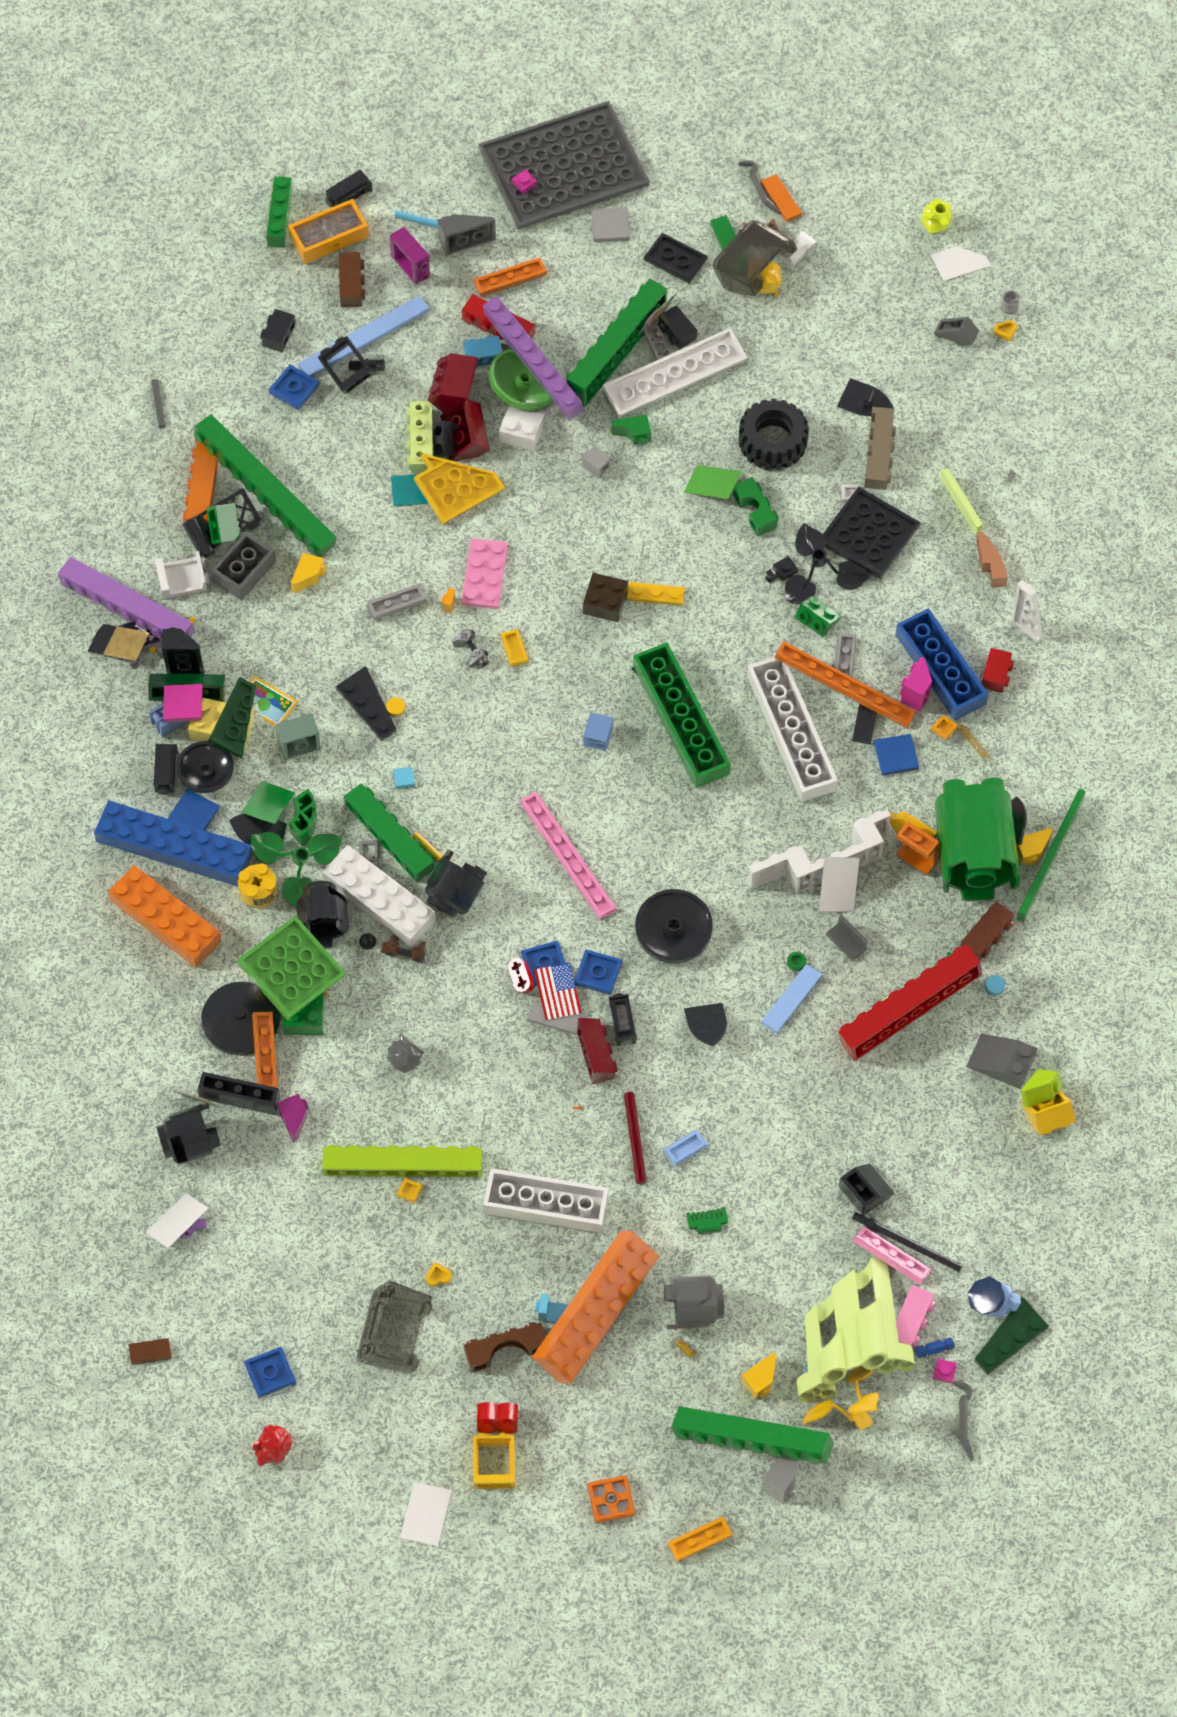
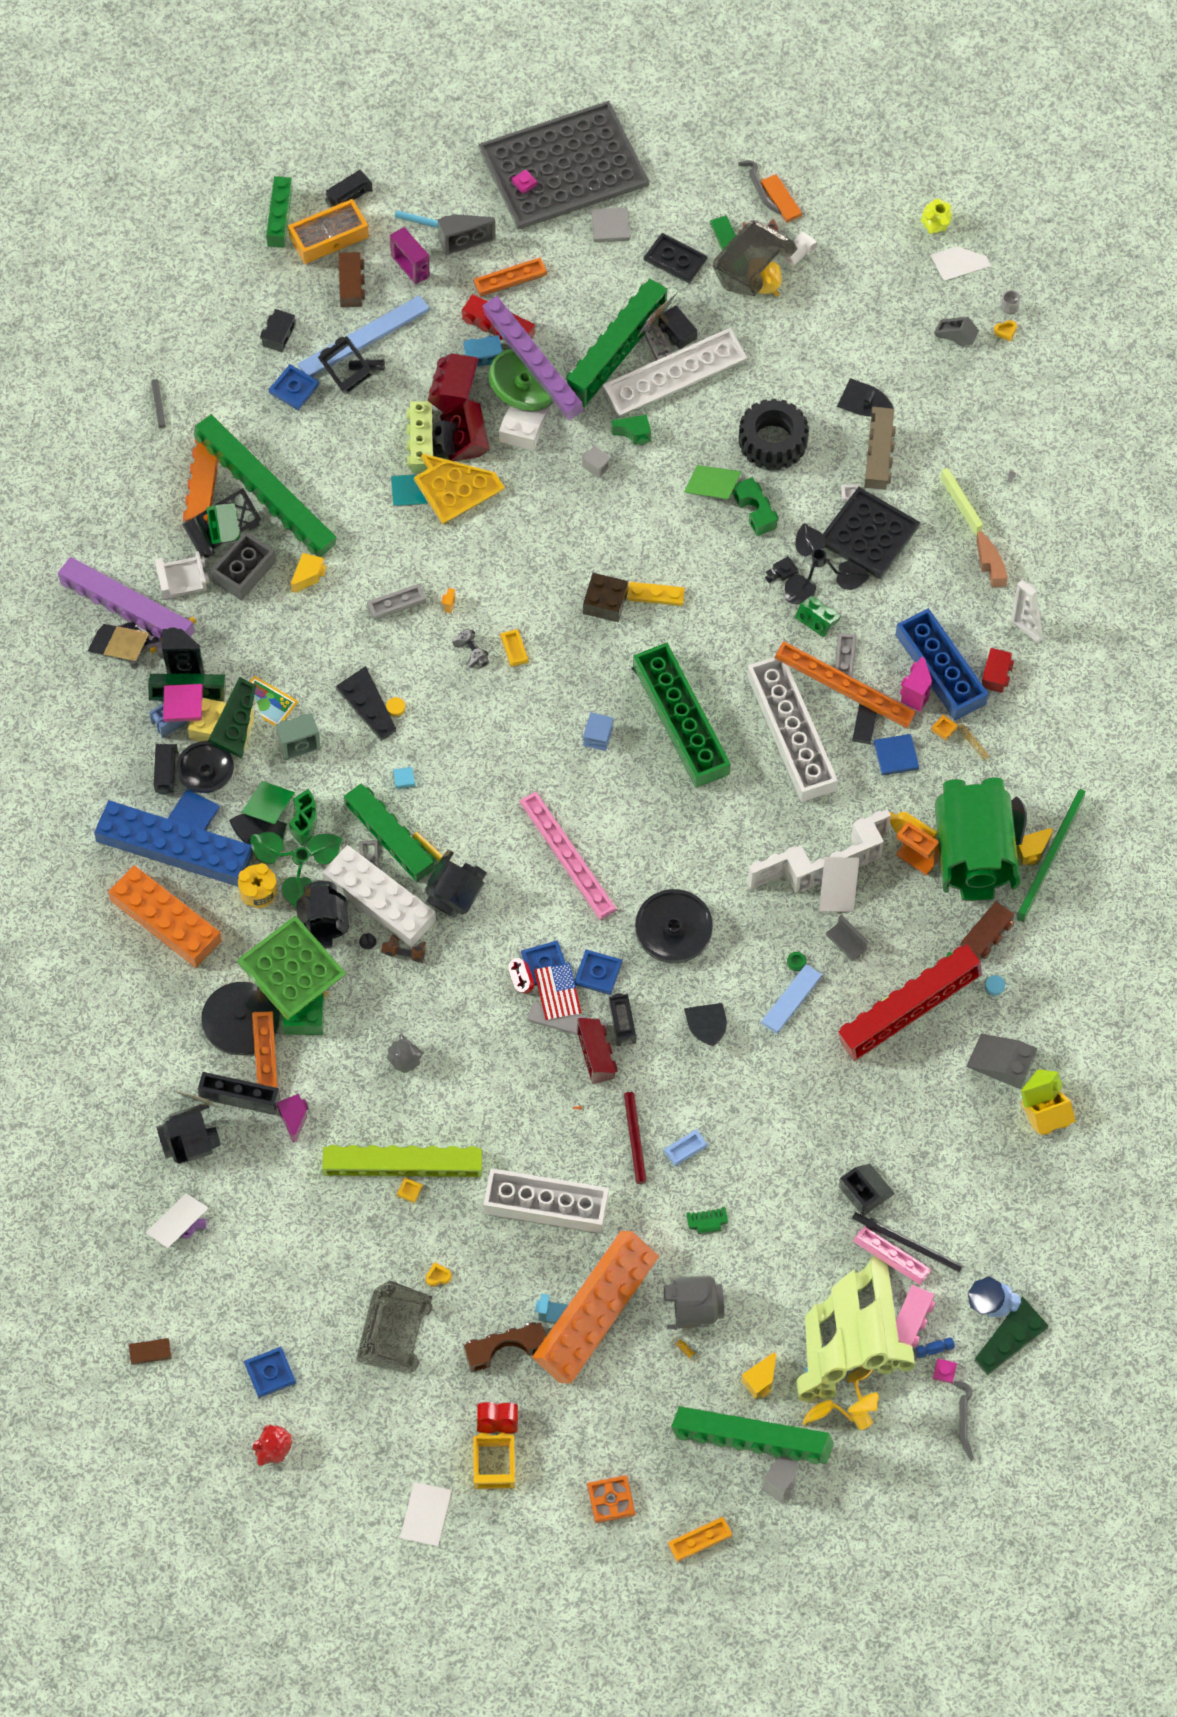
bright pink plate [461,538,508,609] -> none

